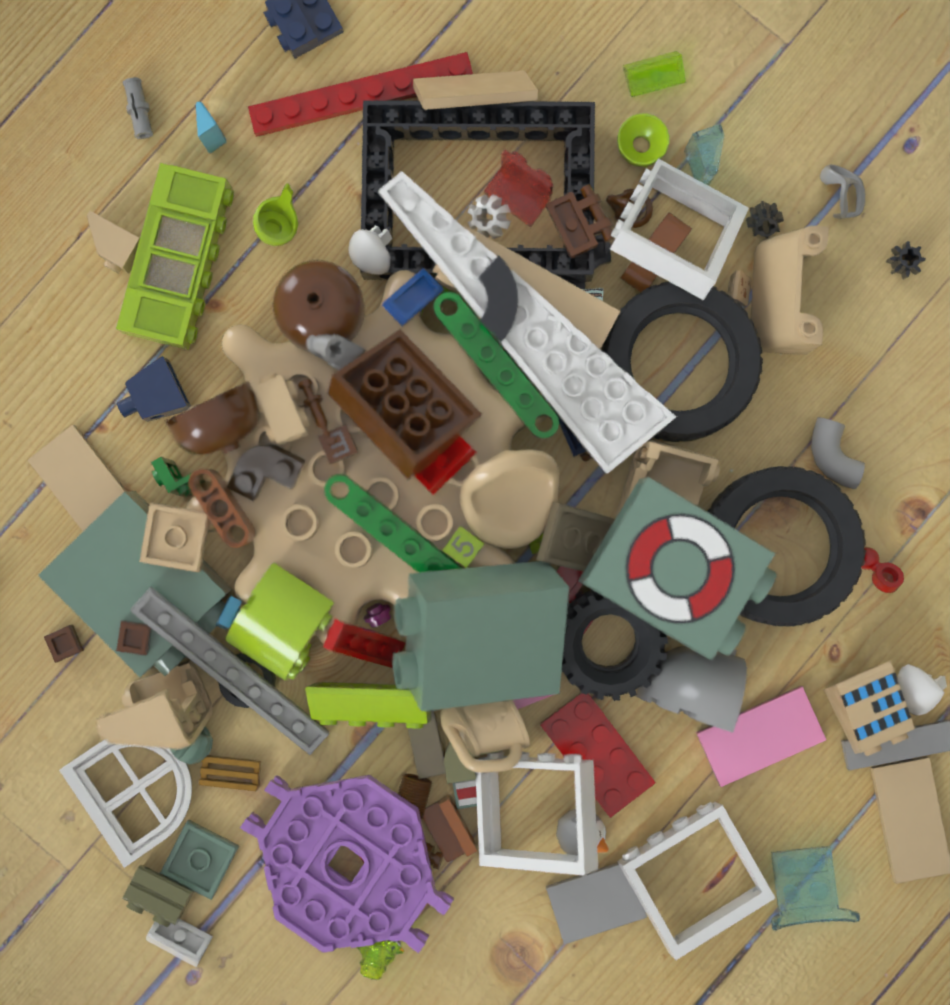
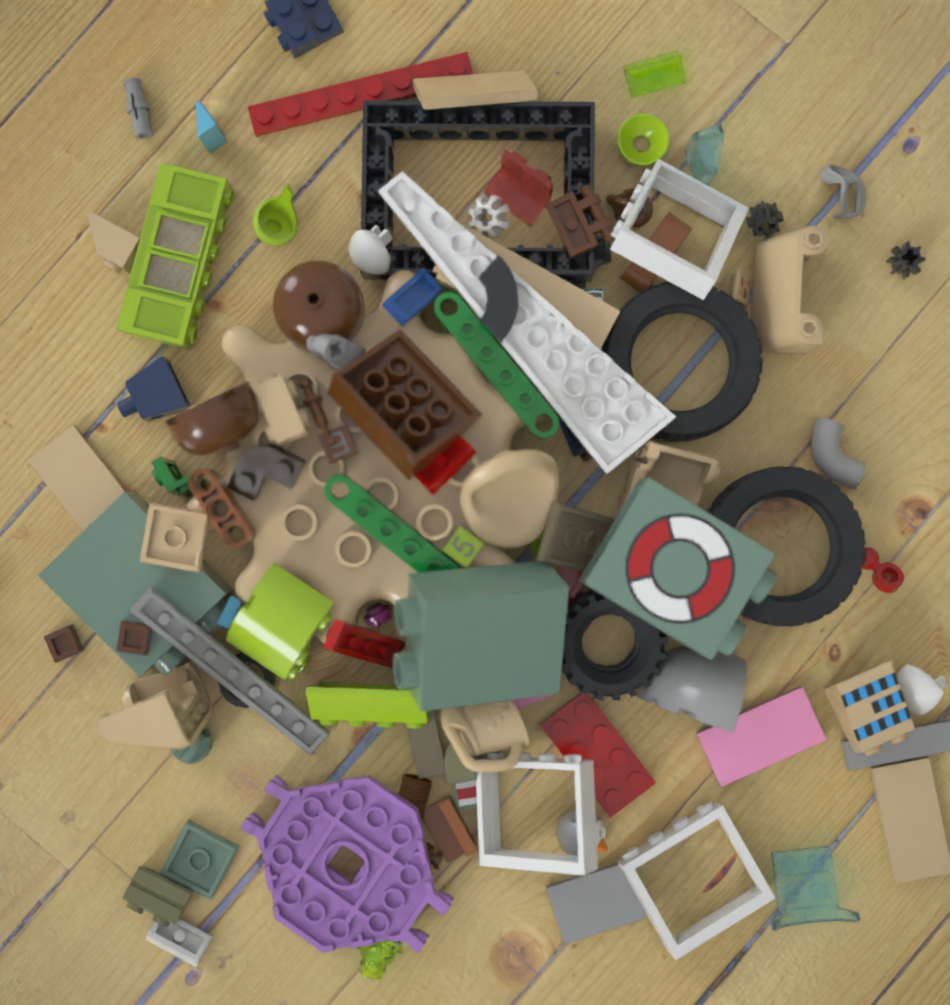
white window [59,740,192,868] -> none
pearl gold tile [199,755,261,791] -> none

